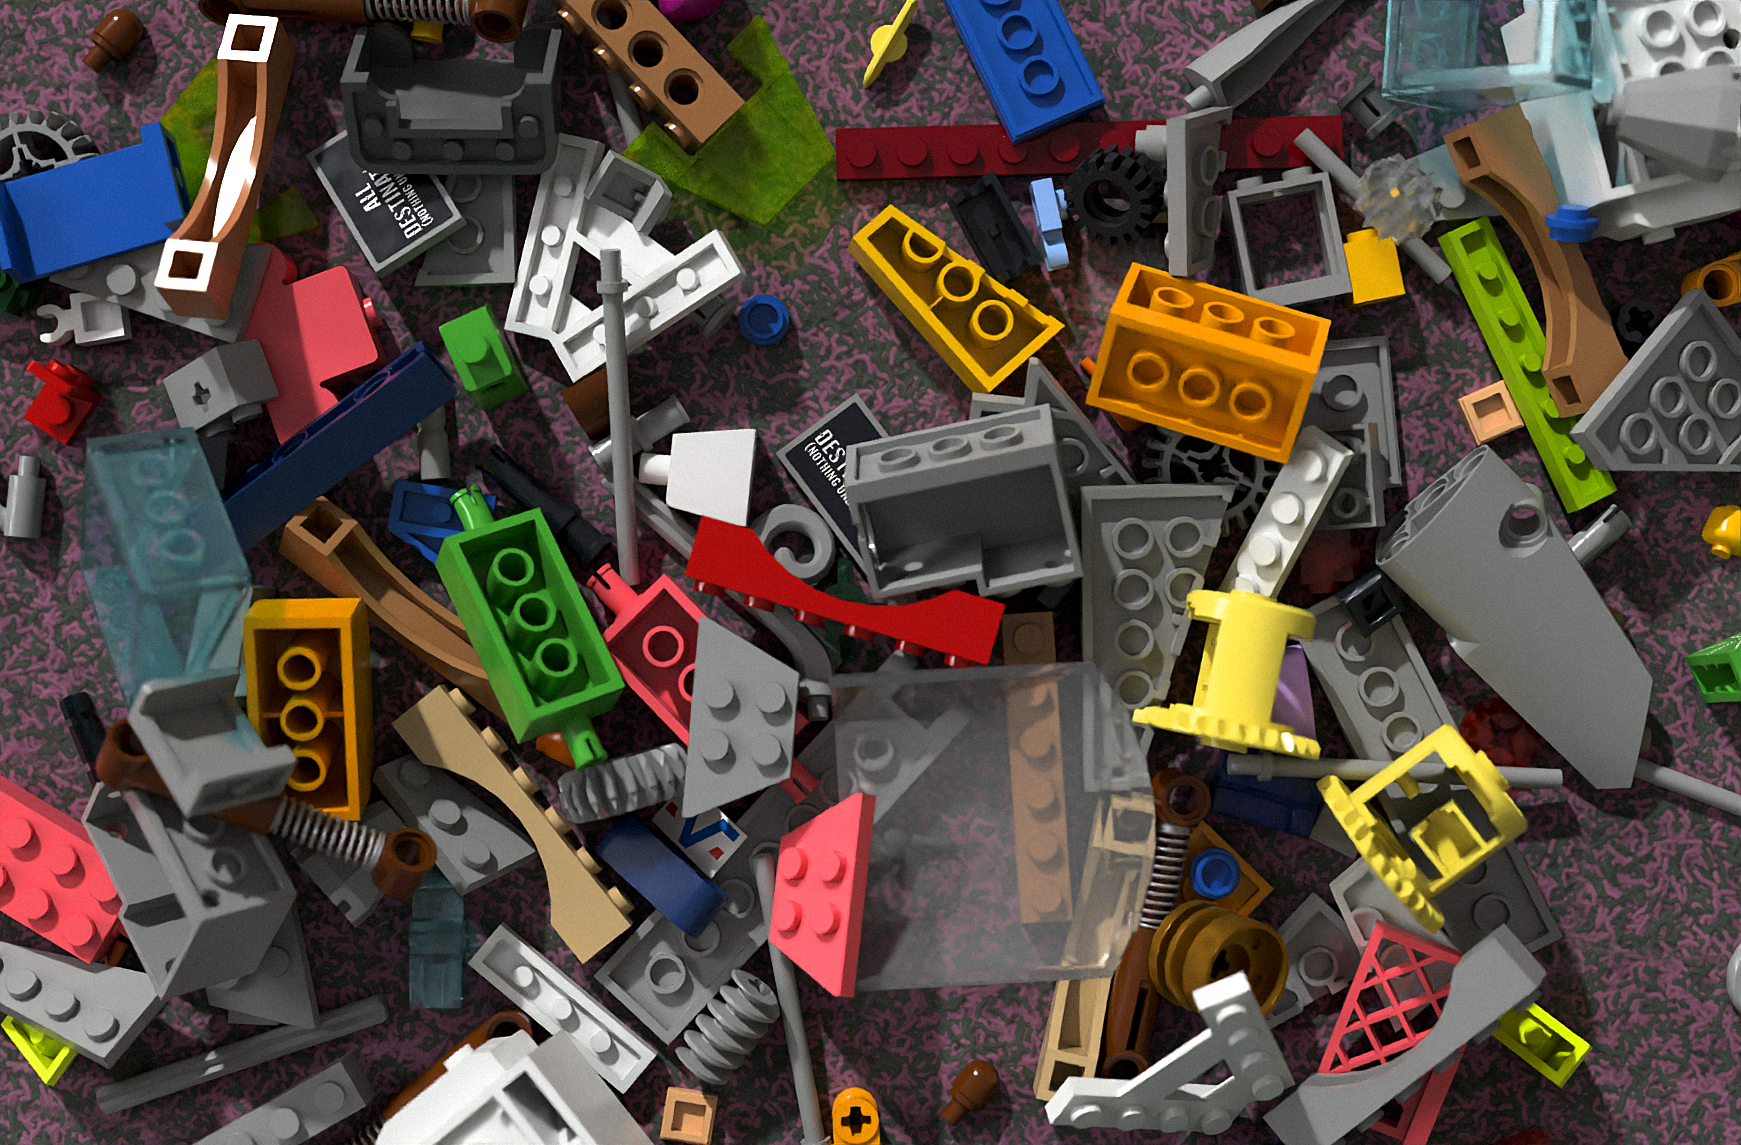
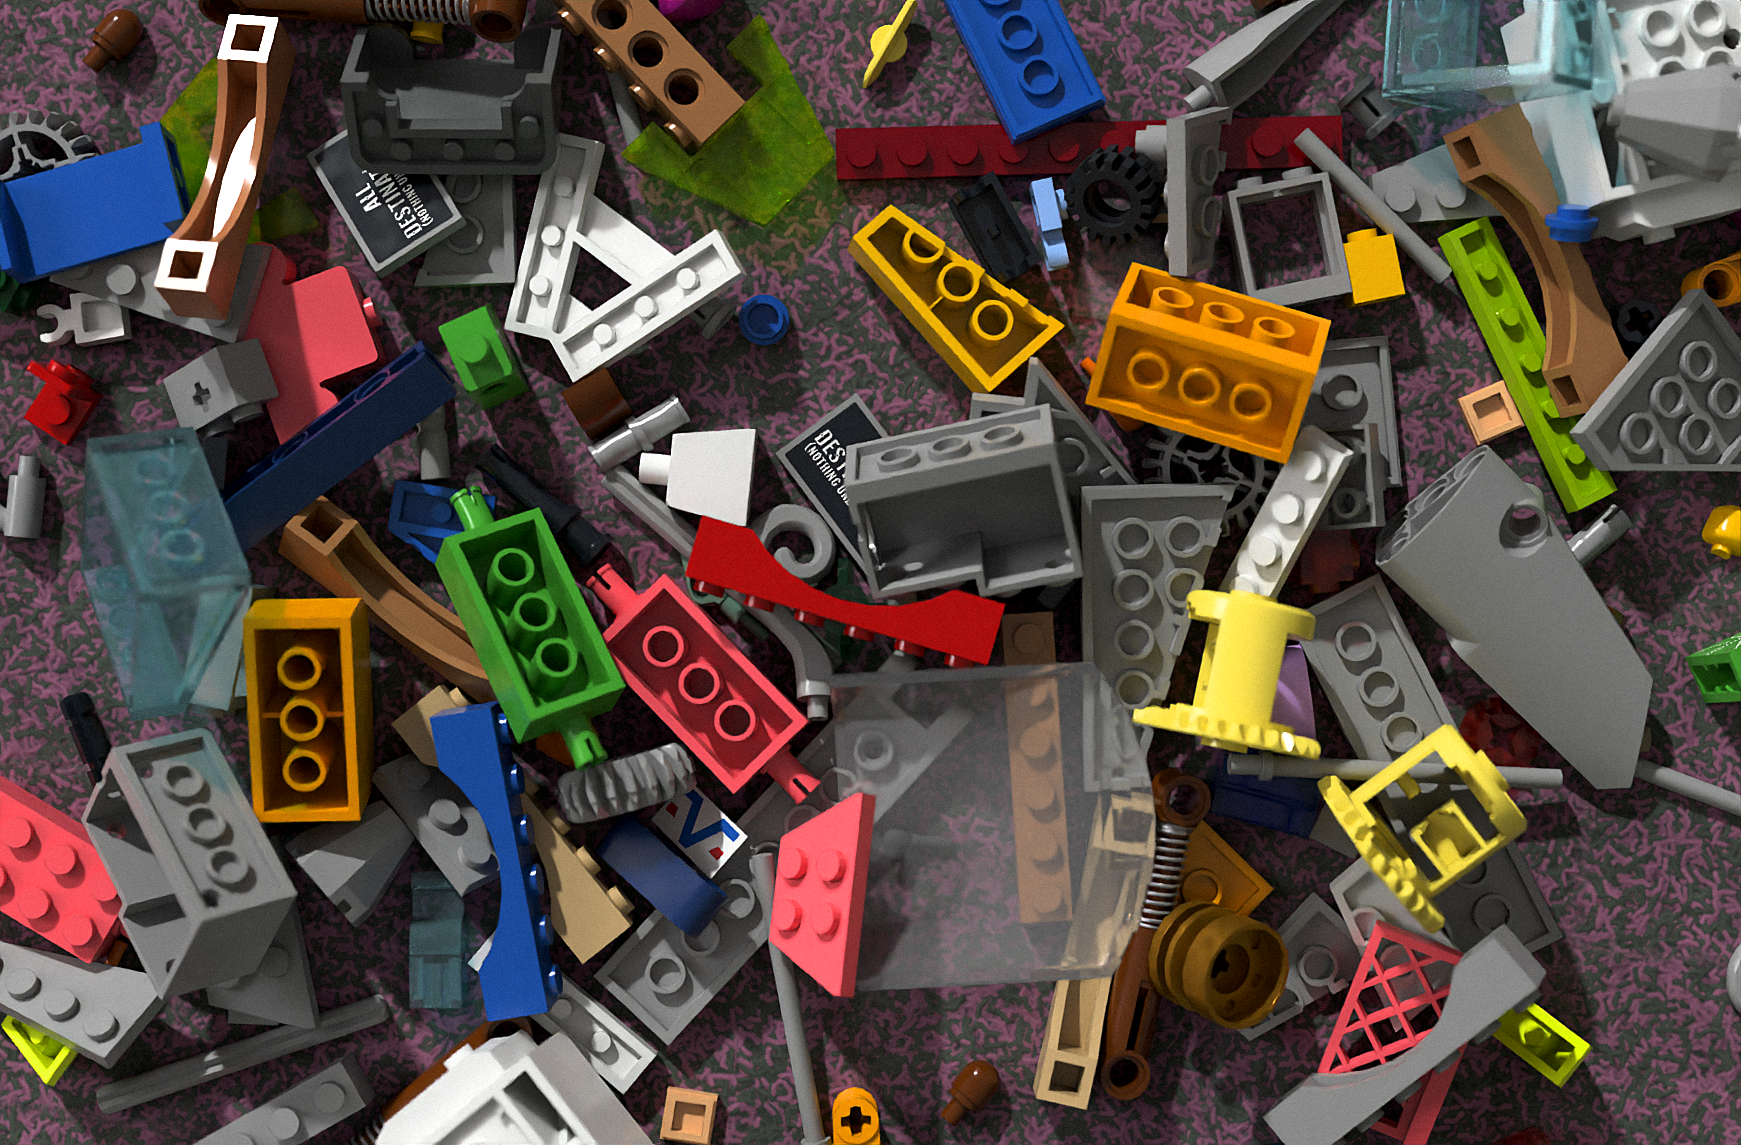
reddish brown piece [95,718,438,899] -> none
light grey panel [127,666,298,817] -> none
light grey bracket [583,149,672,236] -> none
light grey bar [596,249,640,586] -> none
light grey piece [675,967,781,1085] -> none
light grey wing [682,617,800,818] -> none
white plate [1045,972,1295,1135] -> none
blue plate [1189,847,1241,899] -> none
black tile [1334,565,1406,638] -> none
clear gear [1353,153,1444,246] -> none
none -> blue arch [429,701,563,1022]
none -> sand green hand [680,554,771,642]

